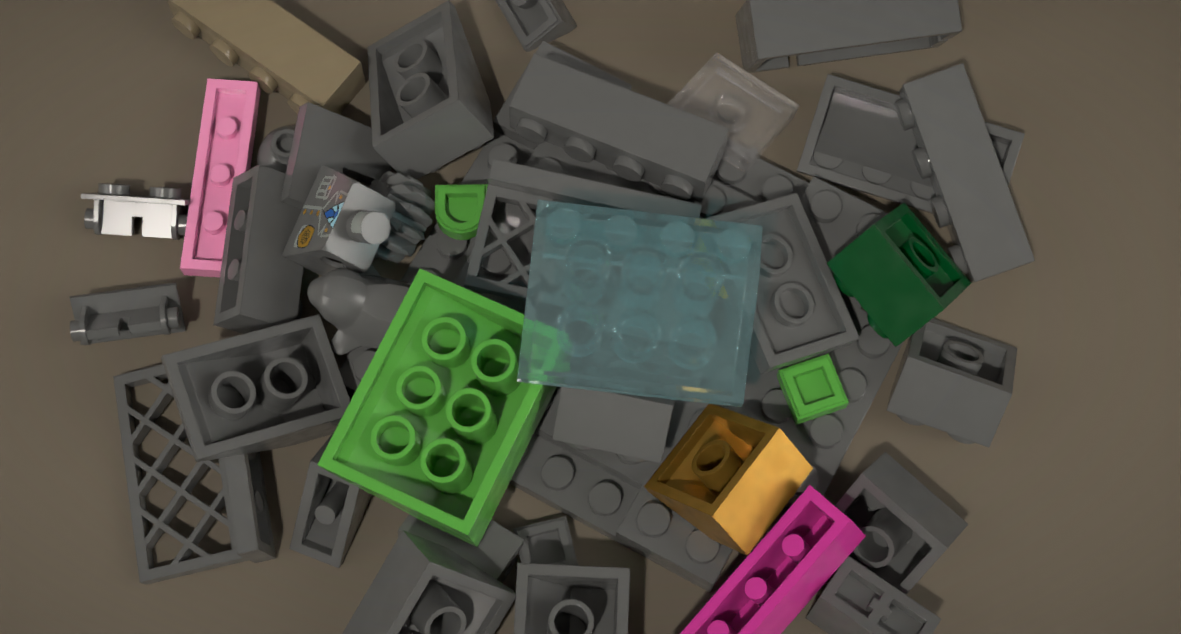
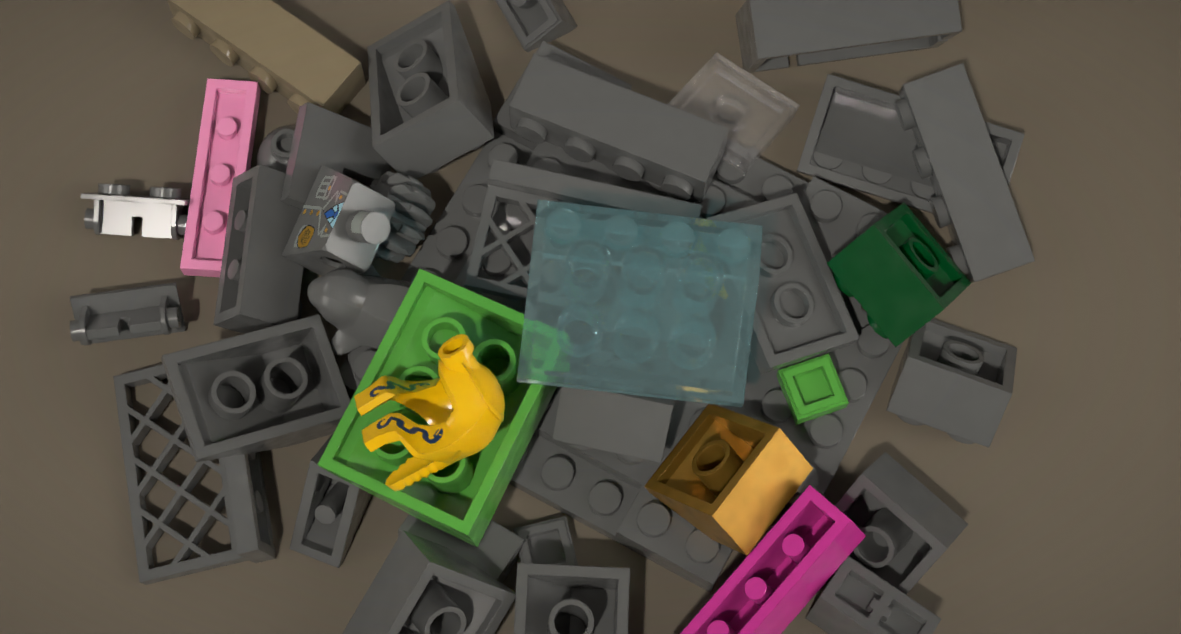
bright green tile [435,184,488,240] -> none
none -> yellow piece [354,334,505,491]

